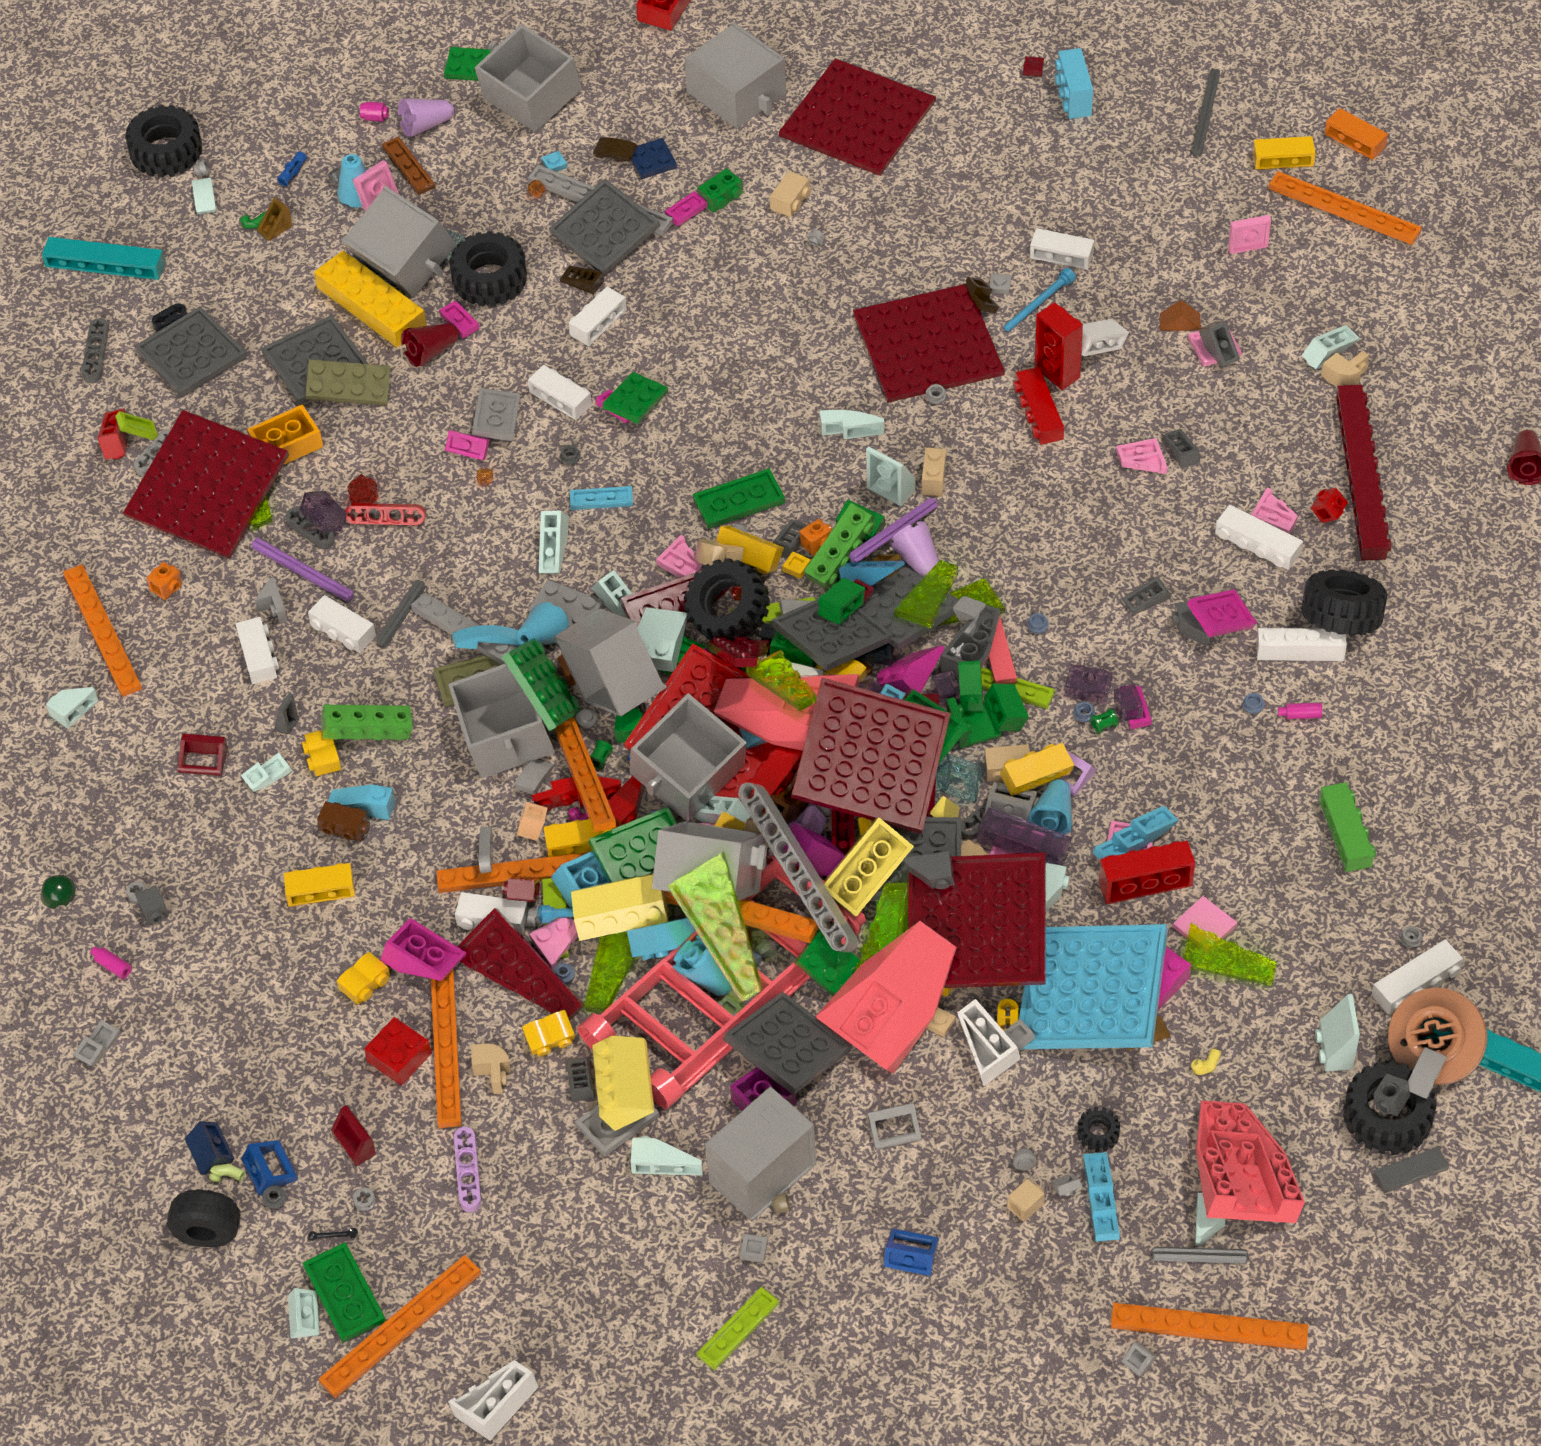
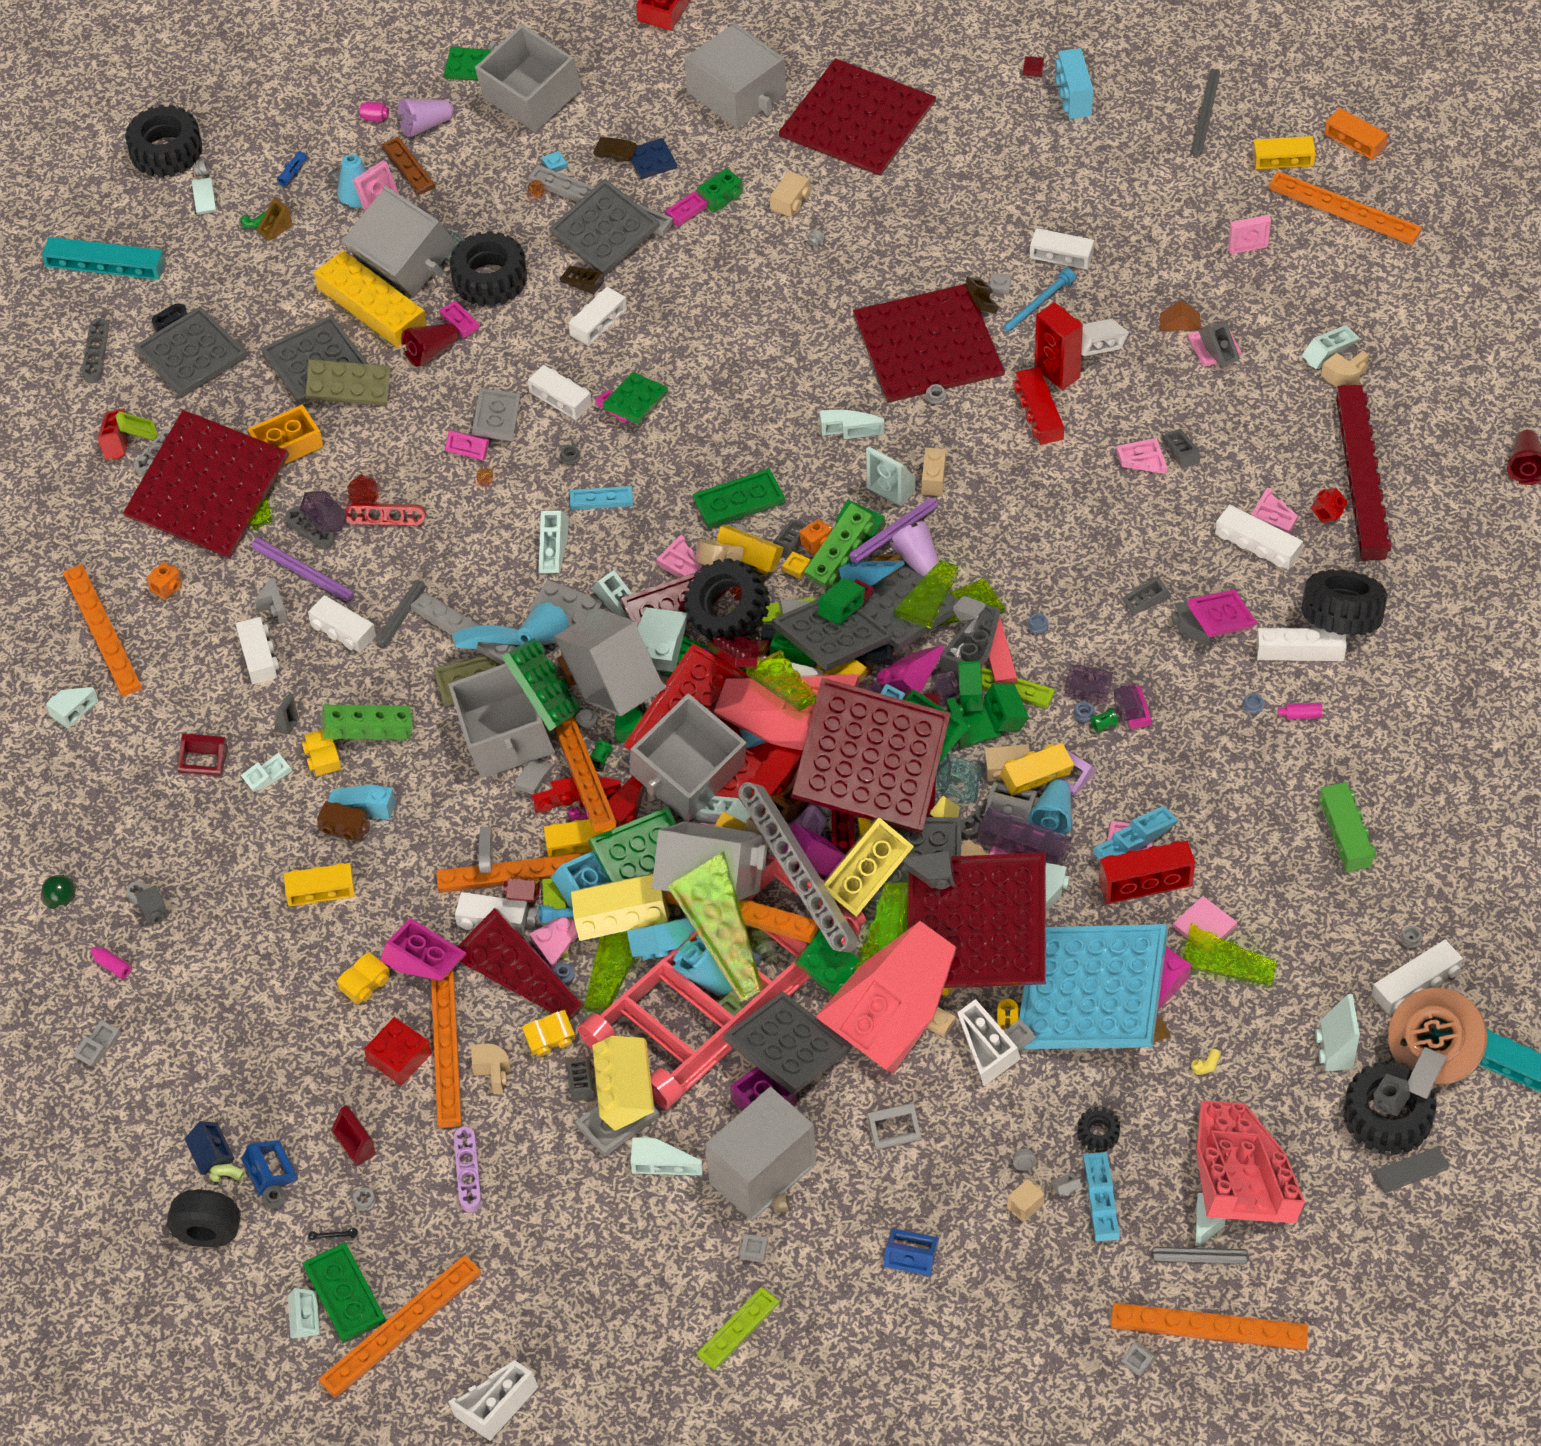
light nougat brick [516,802,547,841] -> none

